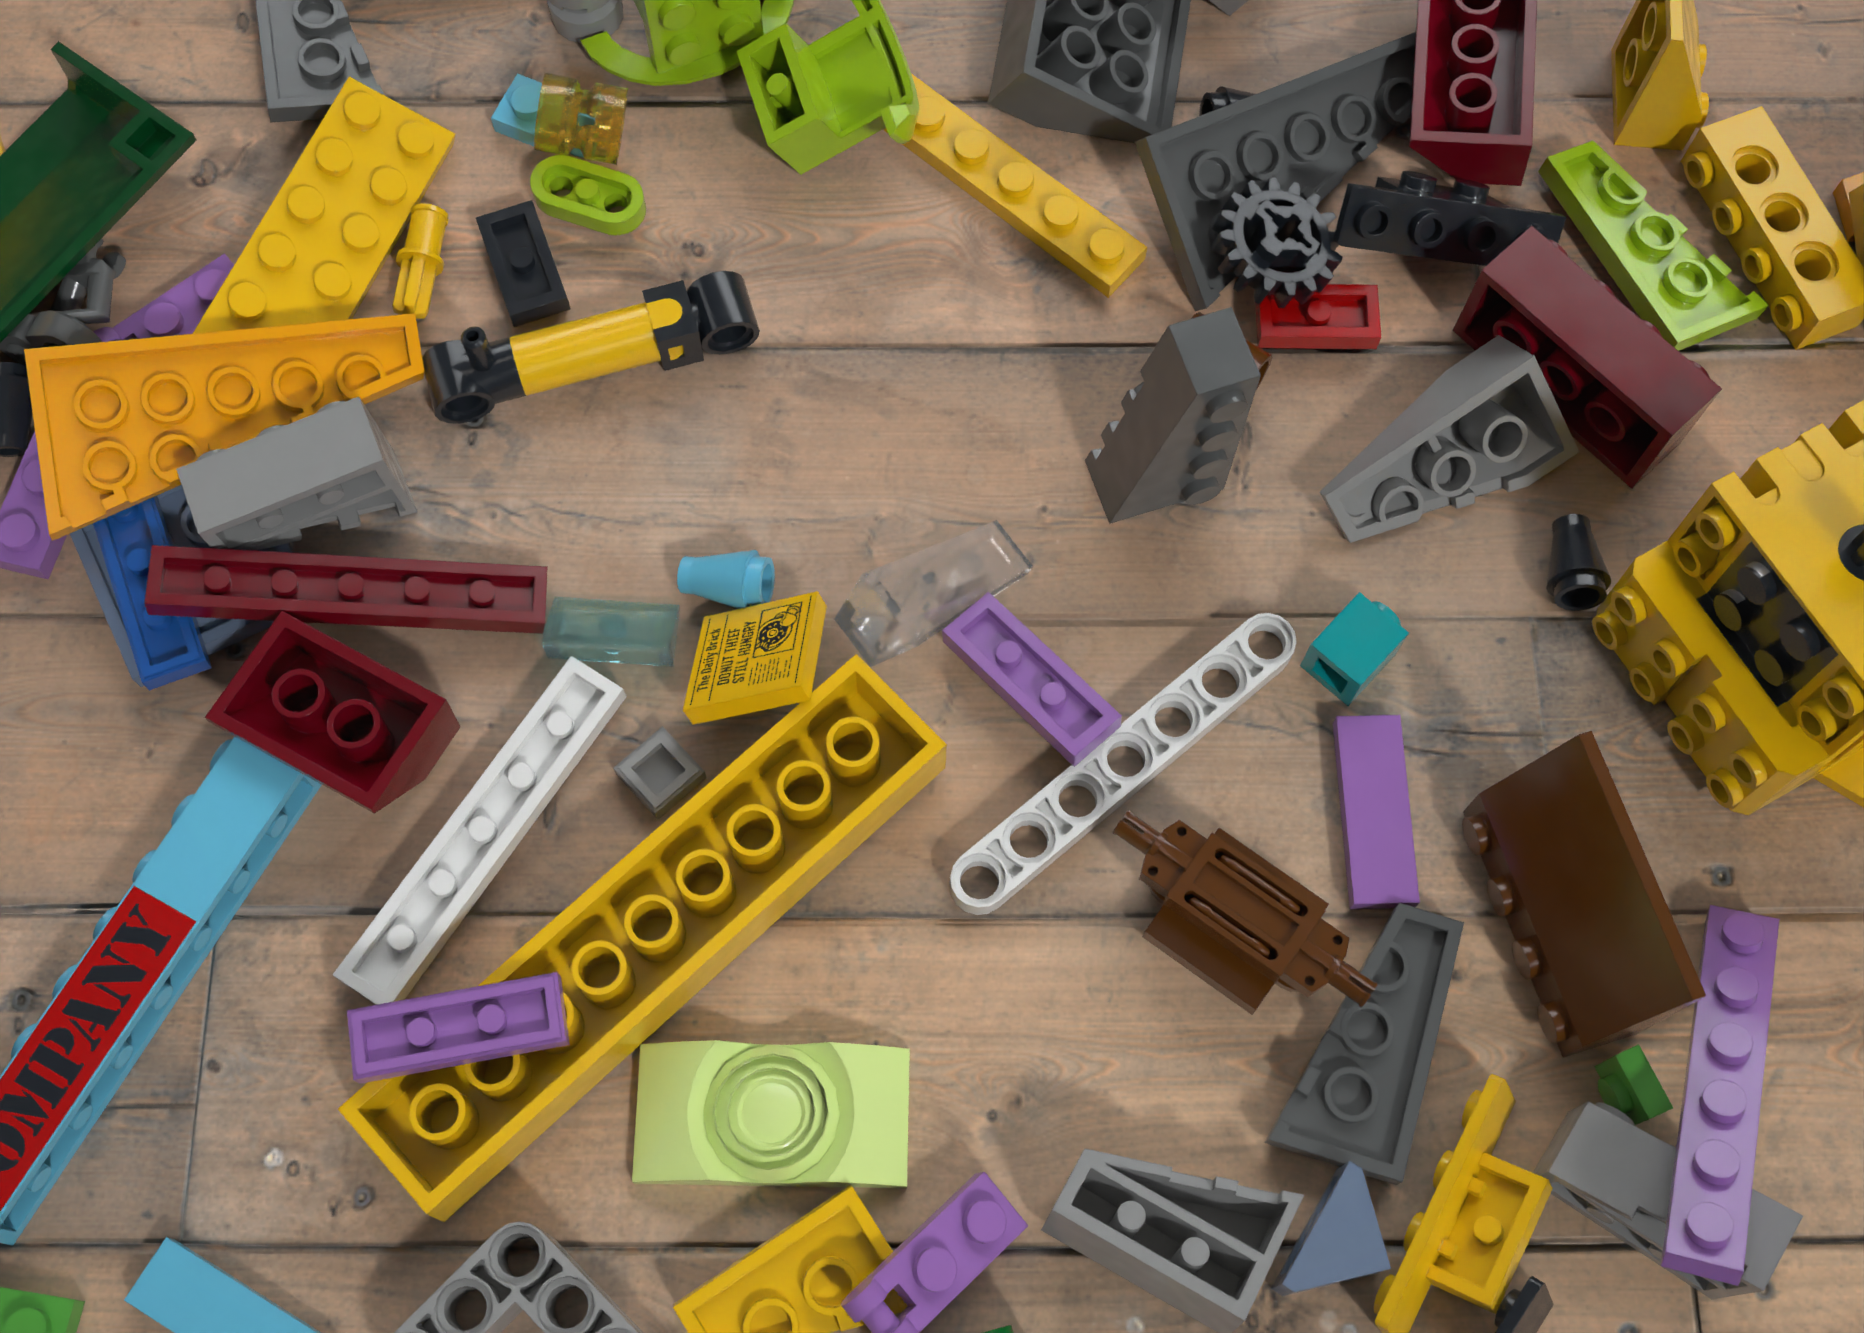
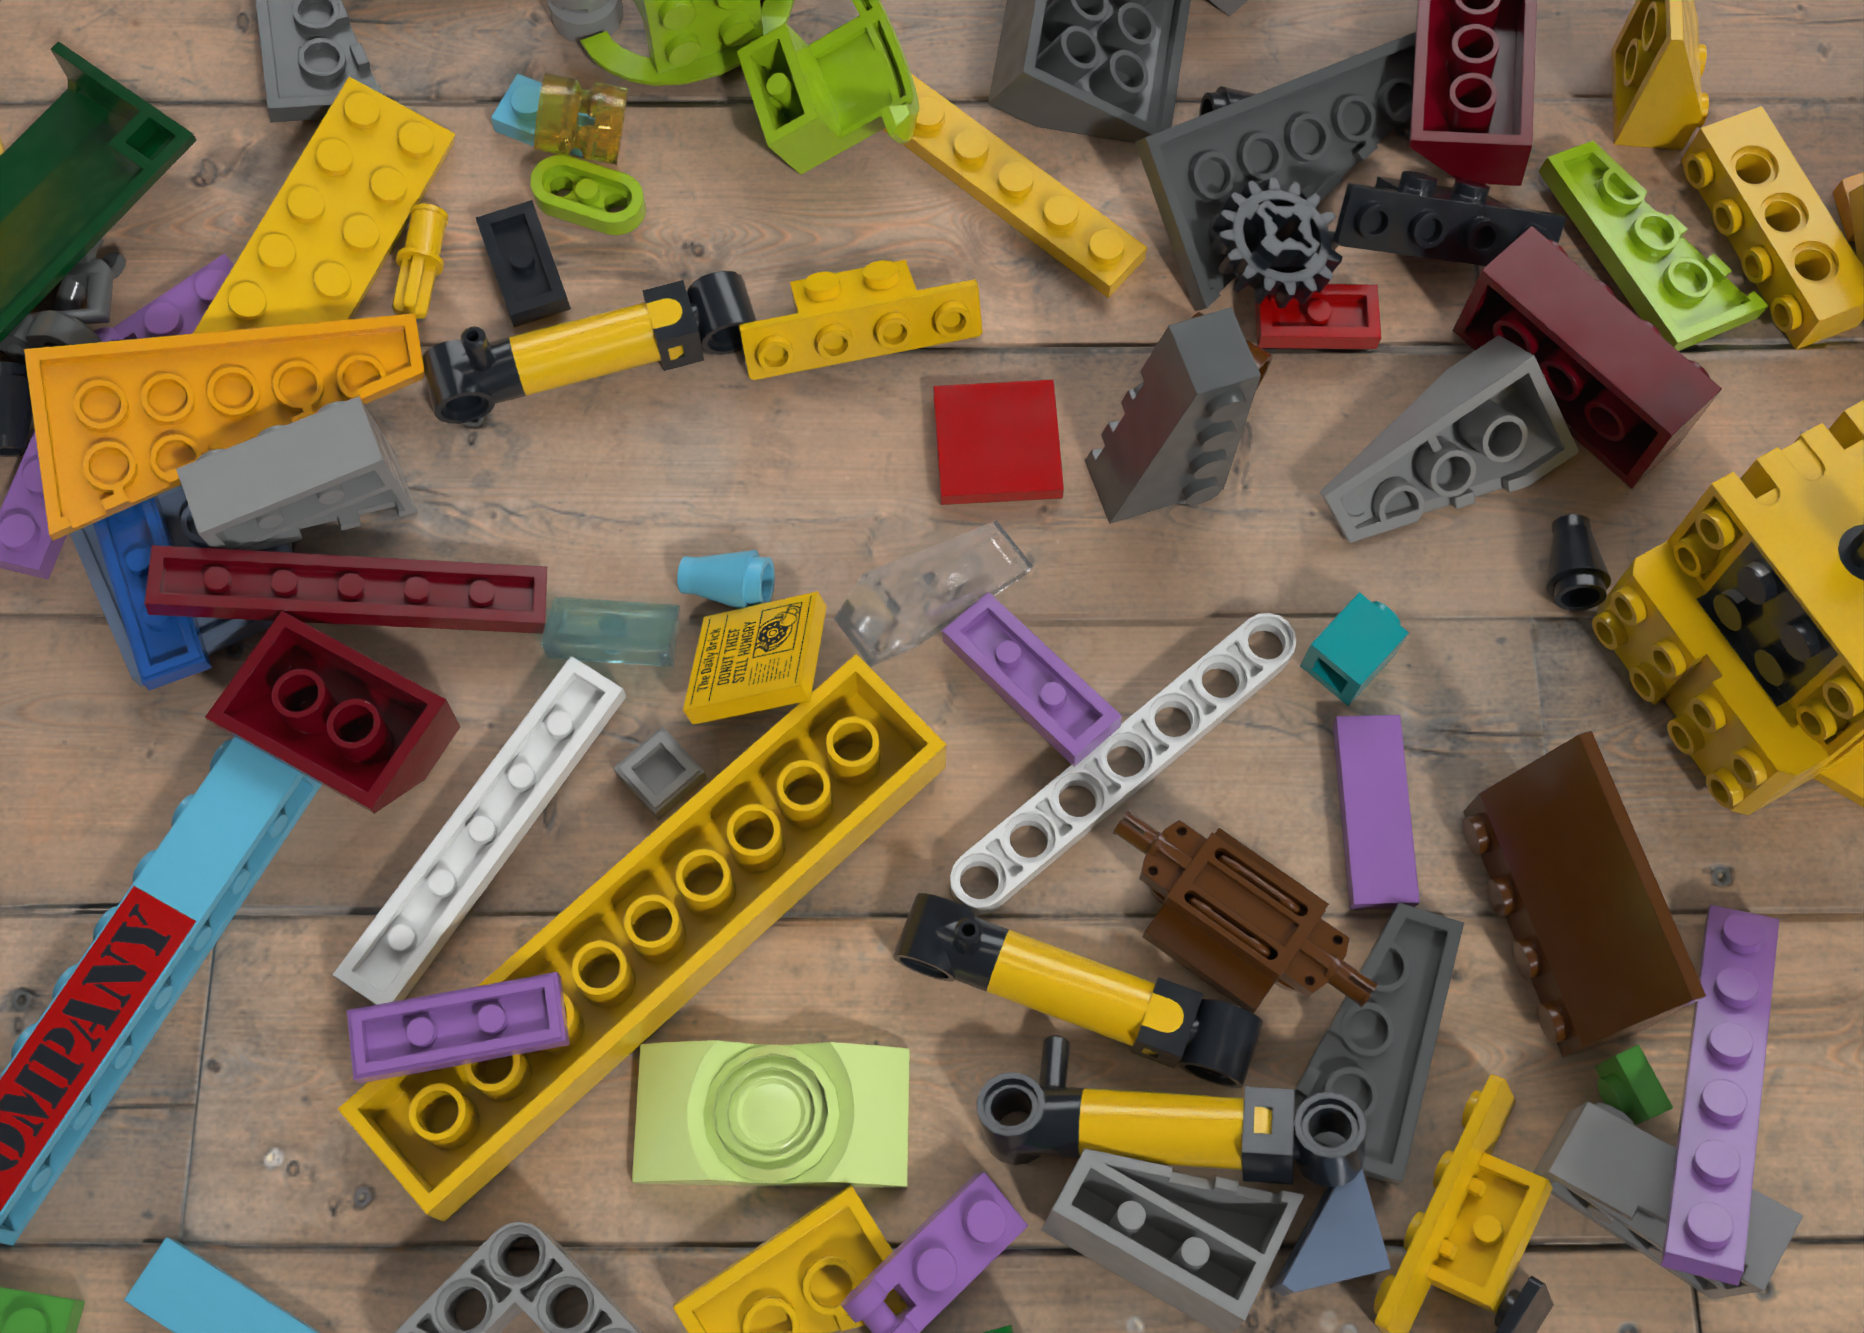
none -> yellow bracket [739,259,983,380]
none -> piece [892,893,1263,1088]
none -> red tile [933,379,1064,505]
none -> black piece [976,1035,1367,1187]

